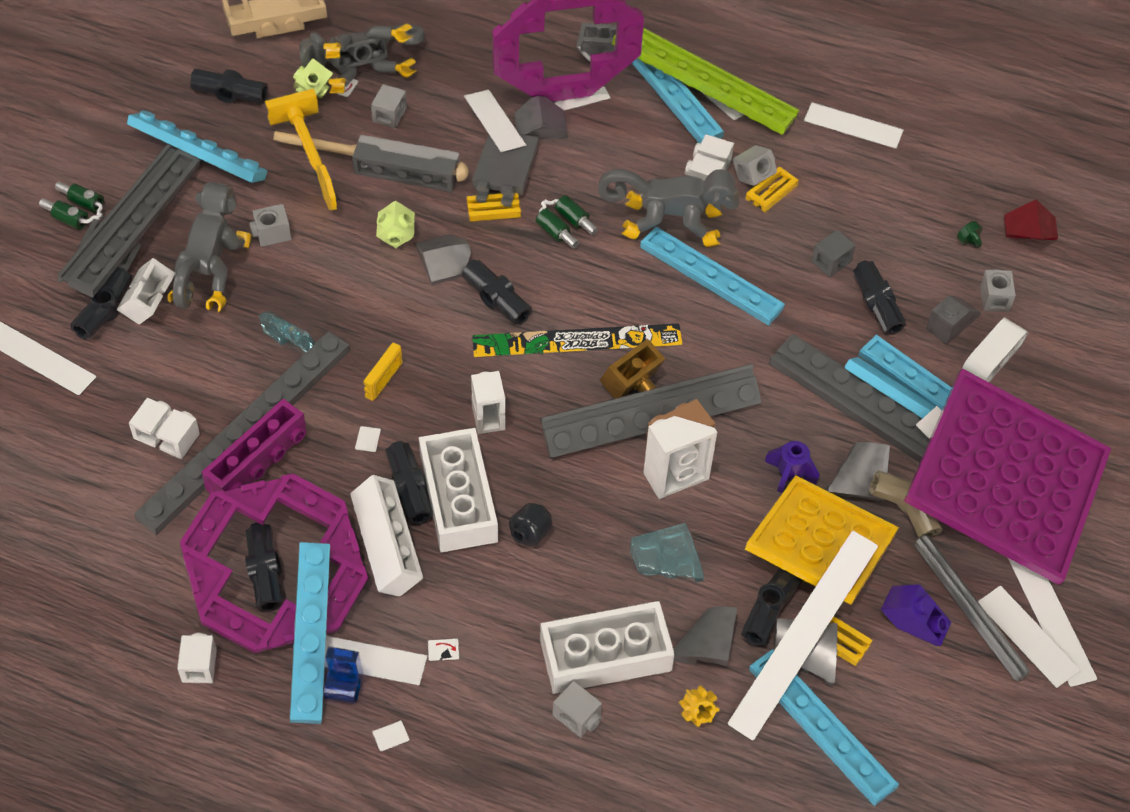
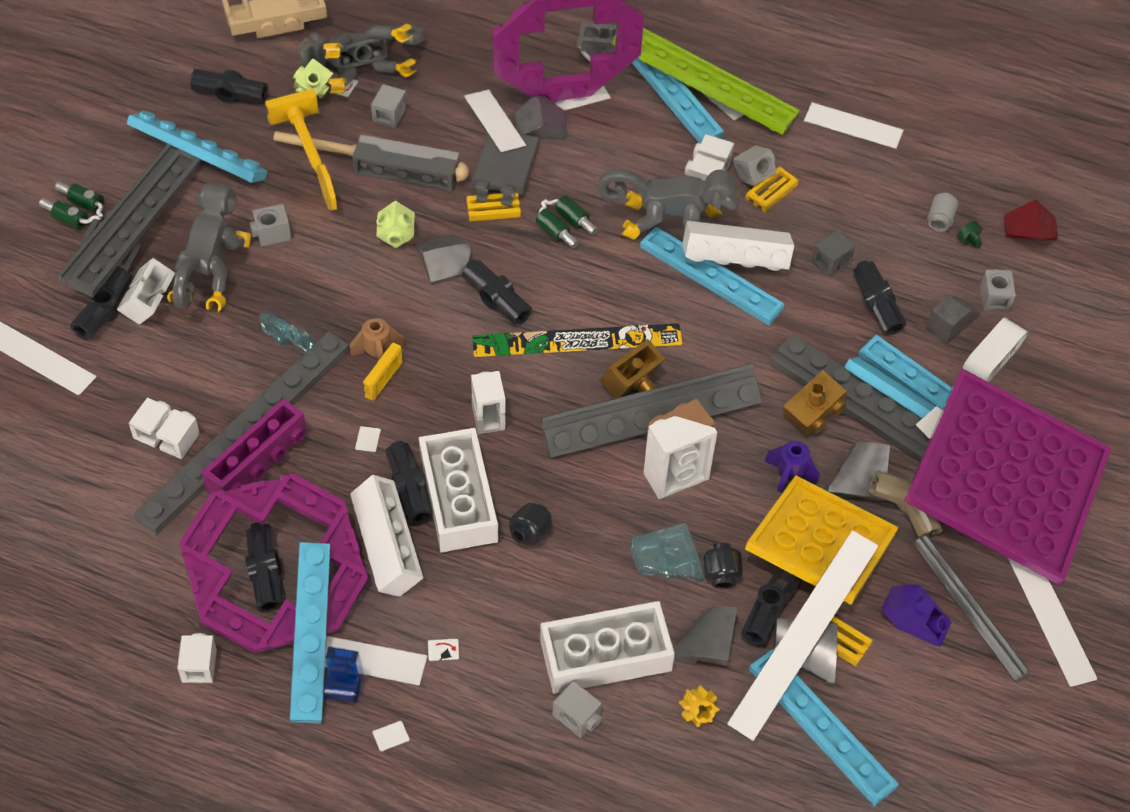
white sticker [978,586,1081,688] -> none
none -> medium nougat brick [349,318,405,361]
none -> white brick [682,221,794,271]
none -> black head [704,543,743,588]
none -> pearl gold brick [783,370,847,438]
none -> light grey brick [927,193,958,232]

